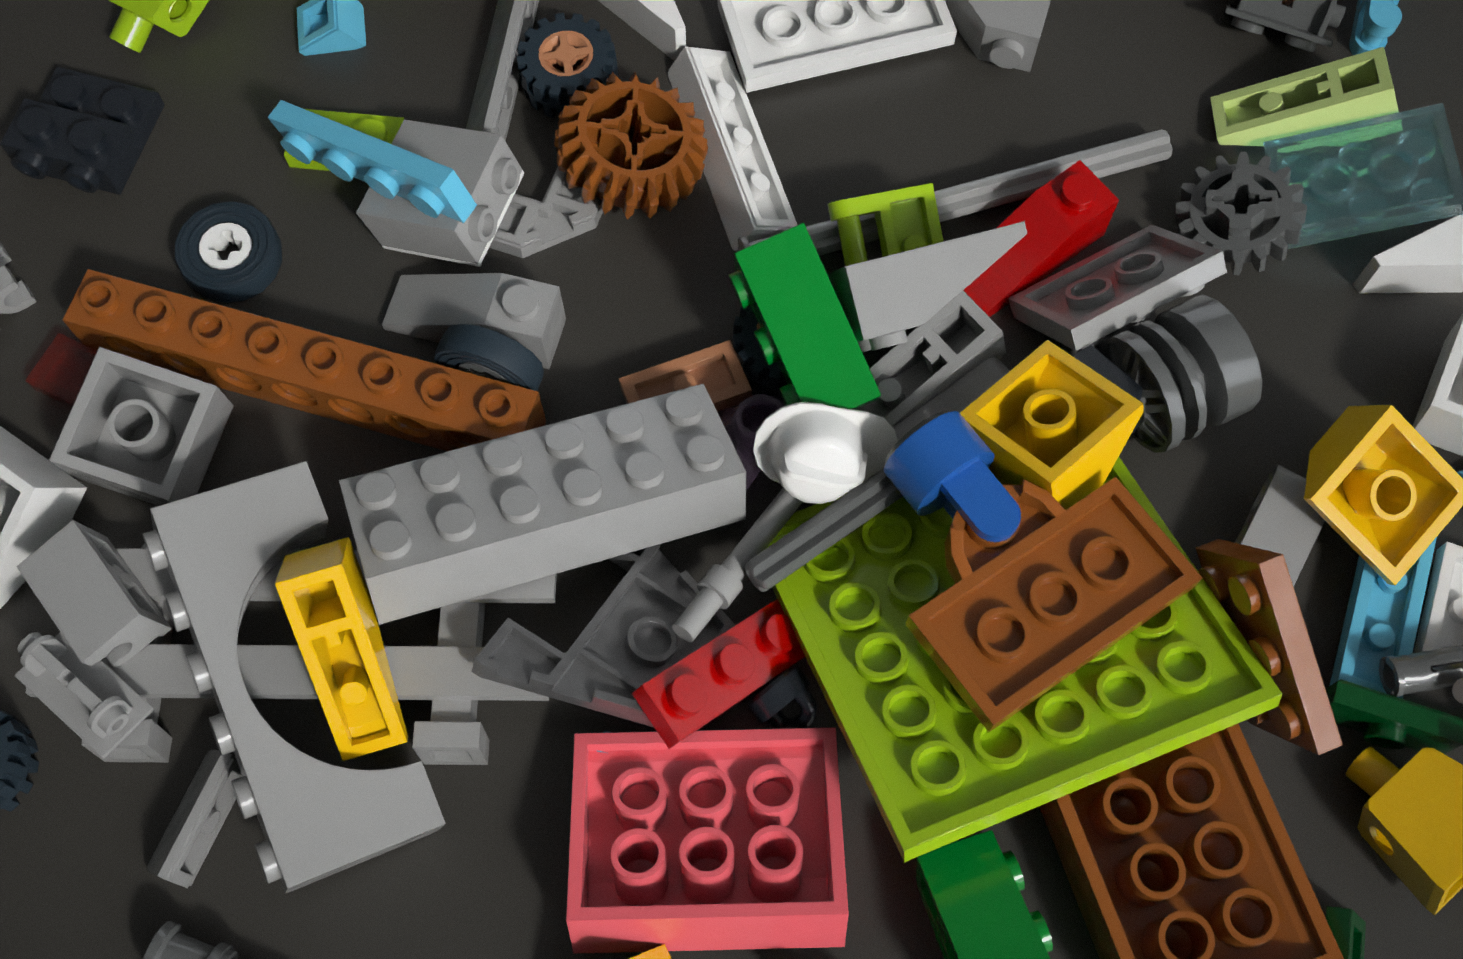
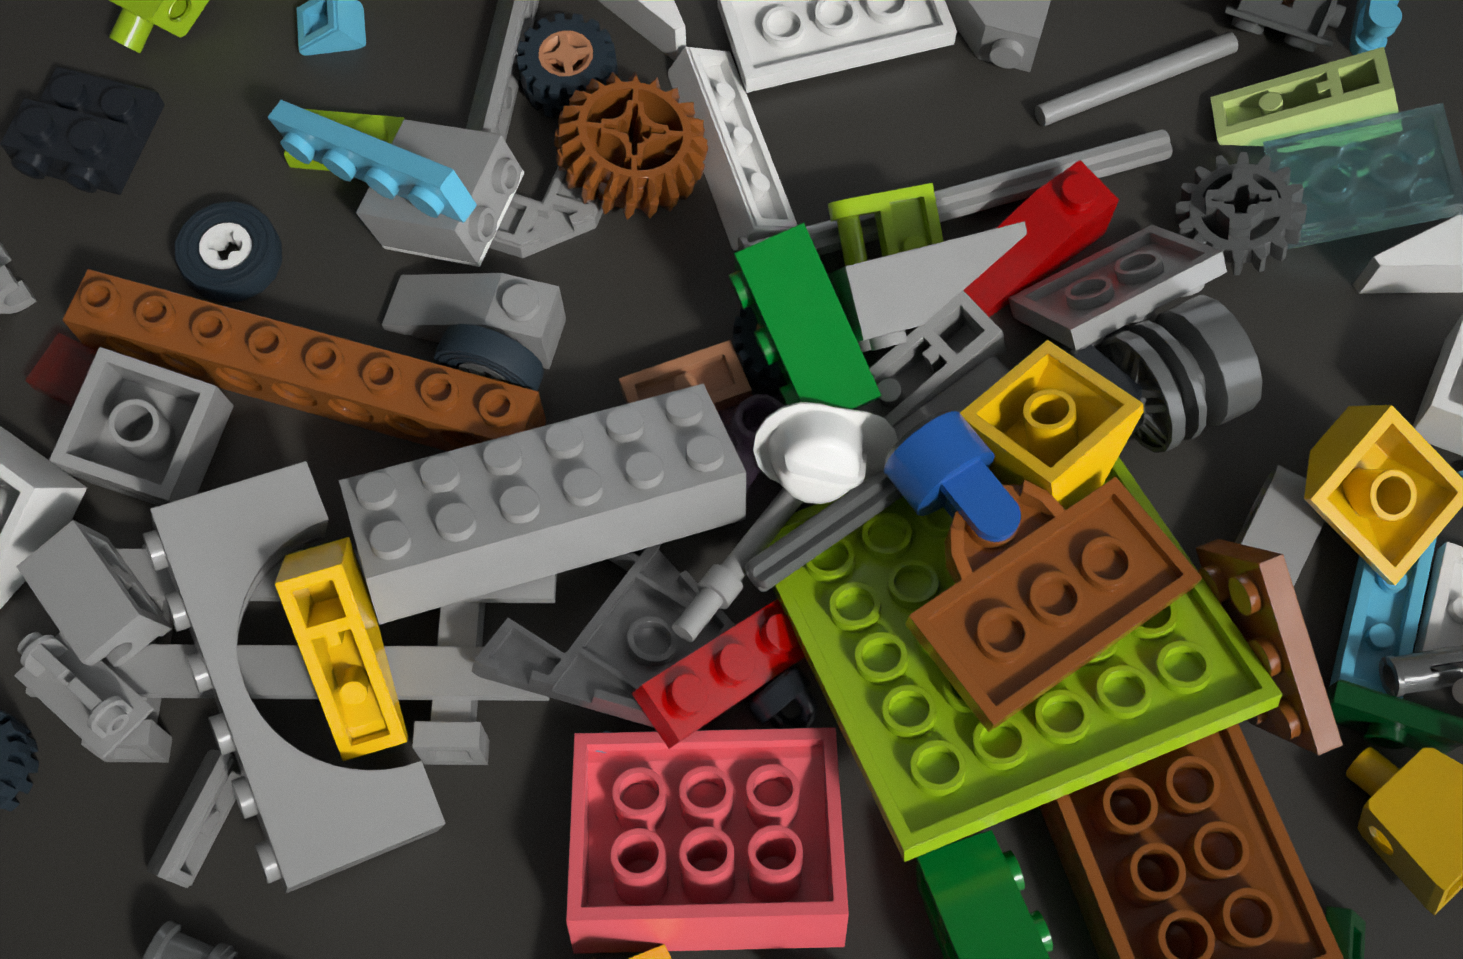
none -> light grey bar [1035,32,1238,127]

